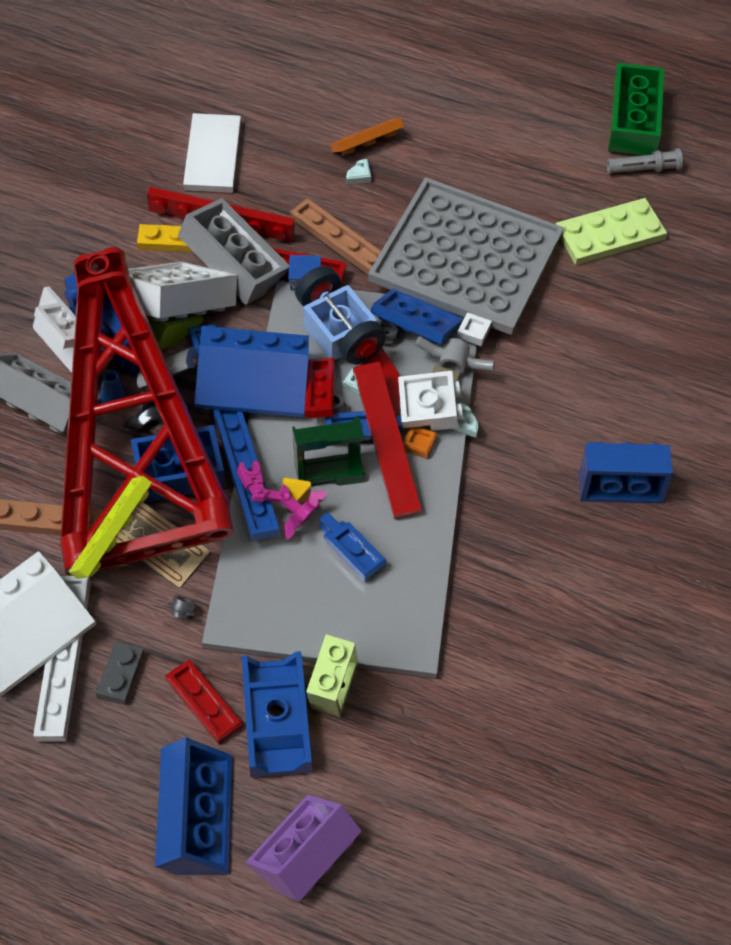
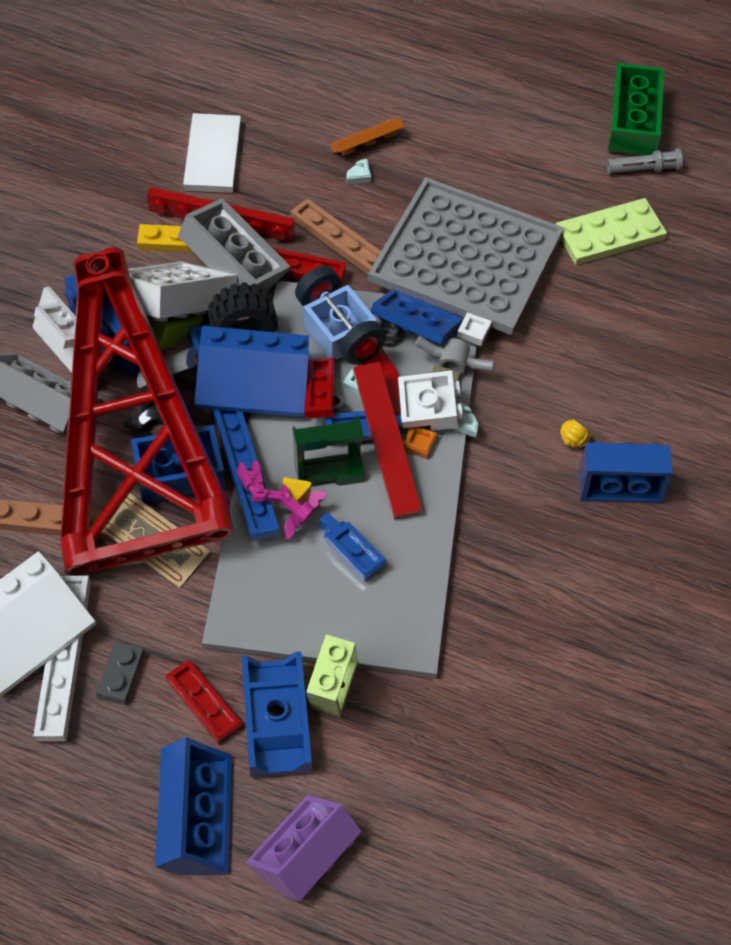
neon yellow plate [69,476,152,579] -> none
blue cone [100,370,127,403] -> none
flat silver plate [168,595,196,620] -> none
blue brick [288,255,322,290] -> none
none -> black tyre [208,282,279,332]
none -> yellow piece [560,419,590,448]

